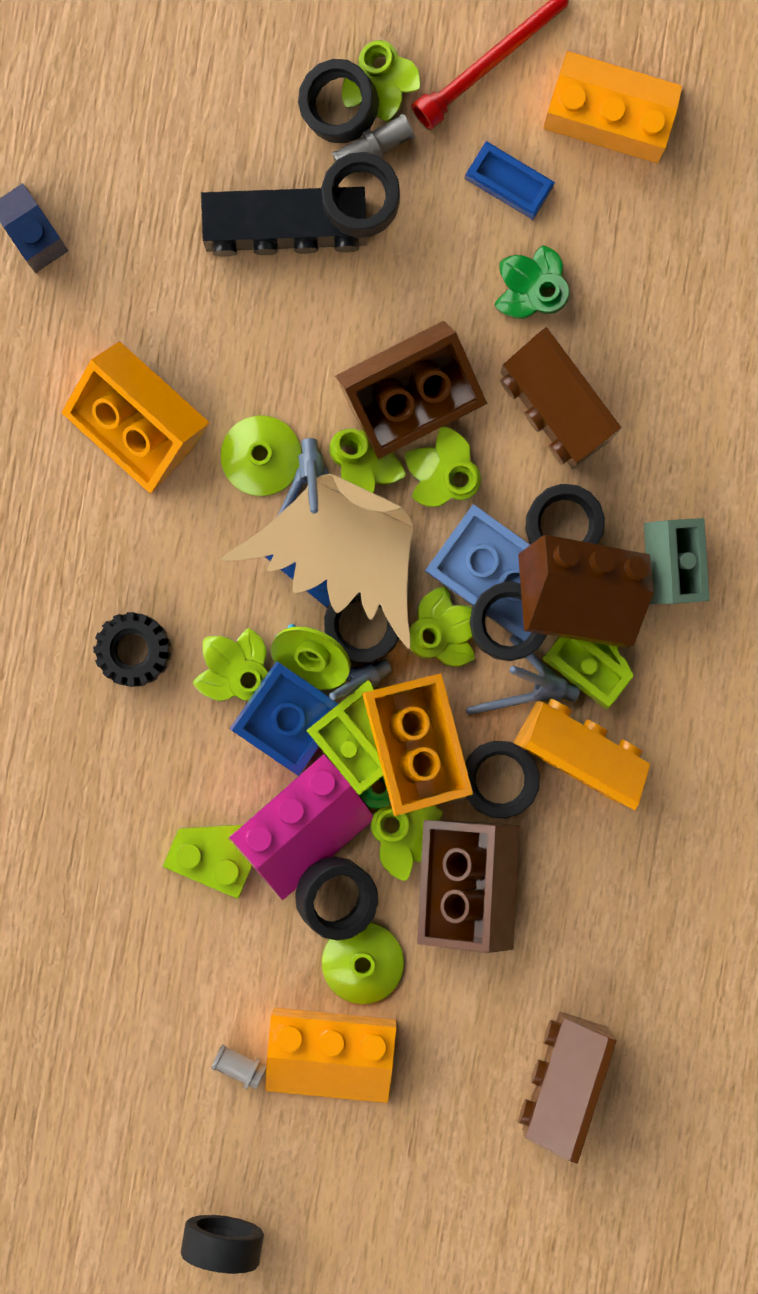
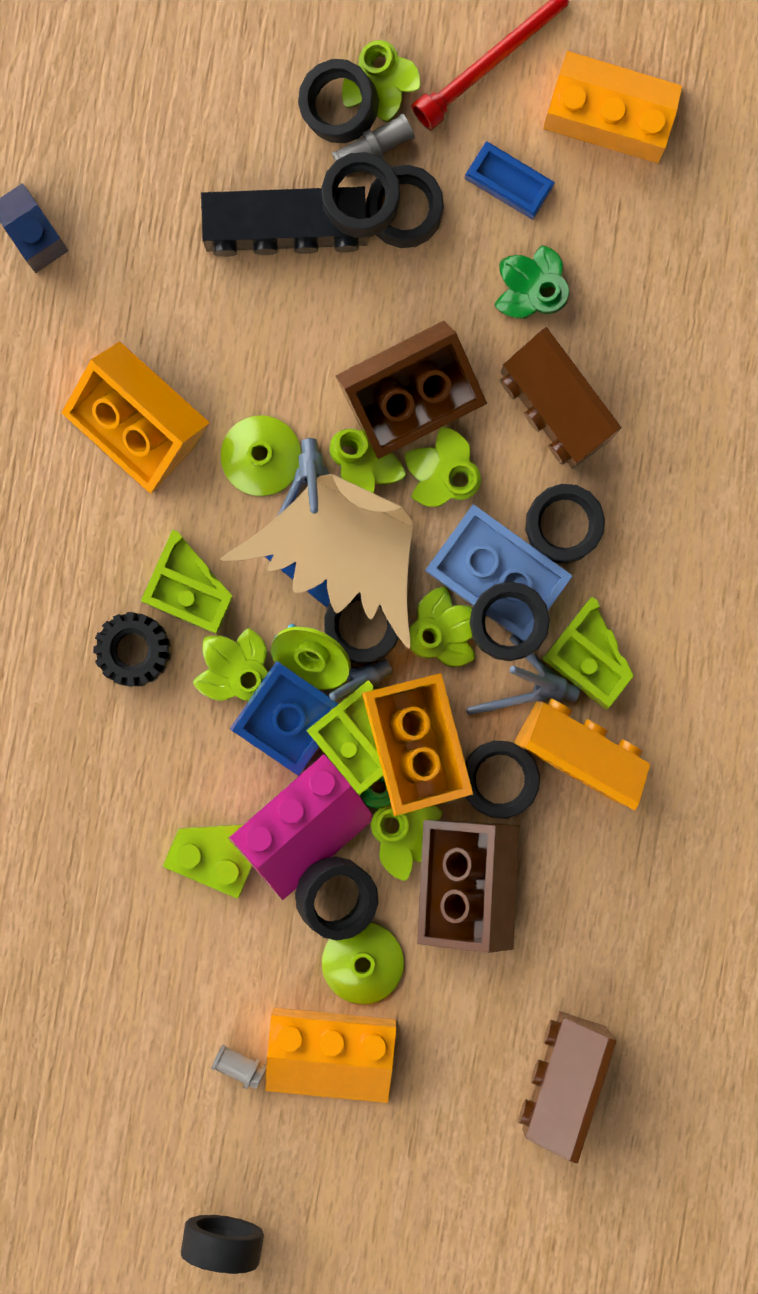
reddish brown slope [518,534,654,648] -> none
sand green brick [644,518,710,604] -> none
none -> lime wing [141,529,233,635]
none -> black tyre [367,165,444,248]

